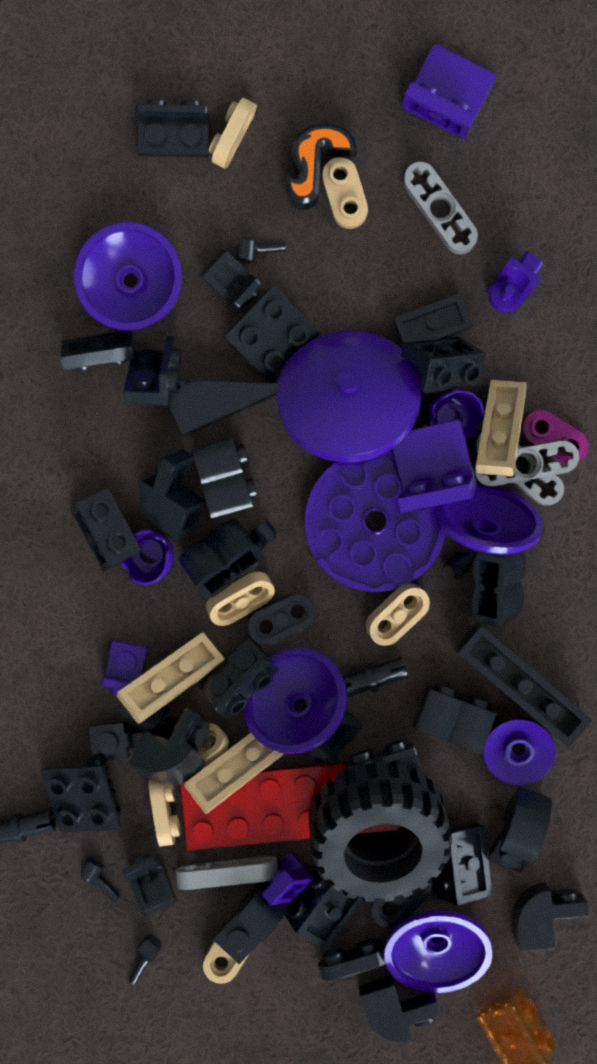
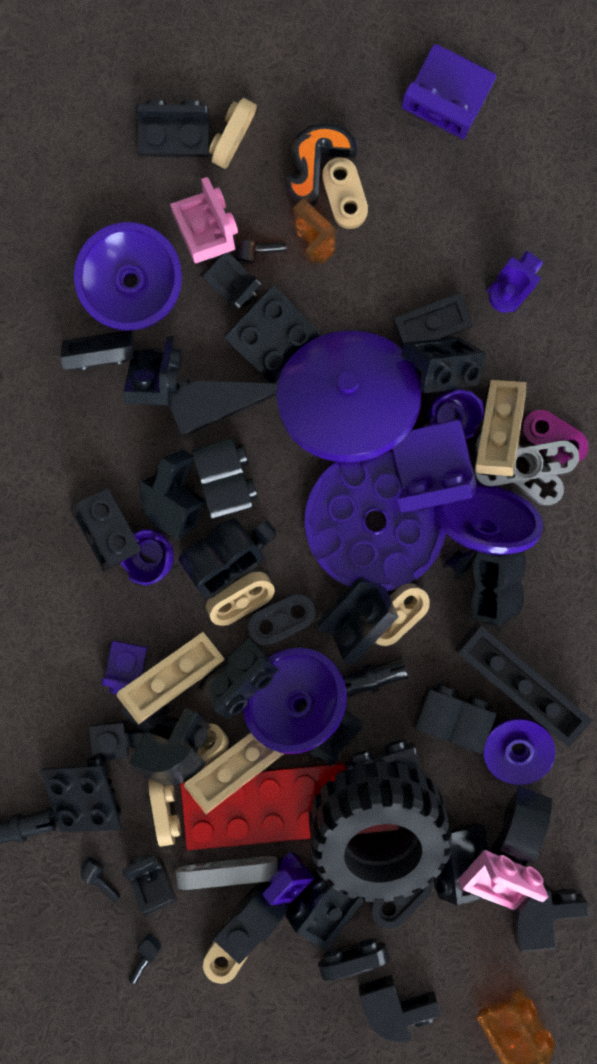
dark purple dish [384,910,493,993] -> none
light grey beam [403,162,478,254] -> none
none -> bright pink bracket [170,177,238,263]
none -> clear orange bracket [293,198,336,266]
none -> black bracket [317,577,399,665]
none -> bright pink bracket [458,850,549,910]

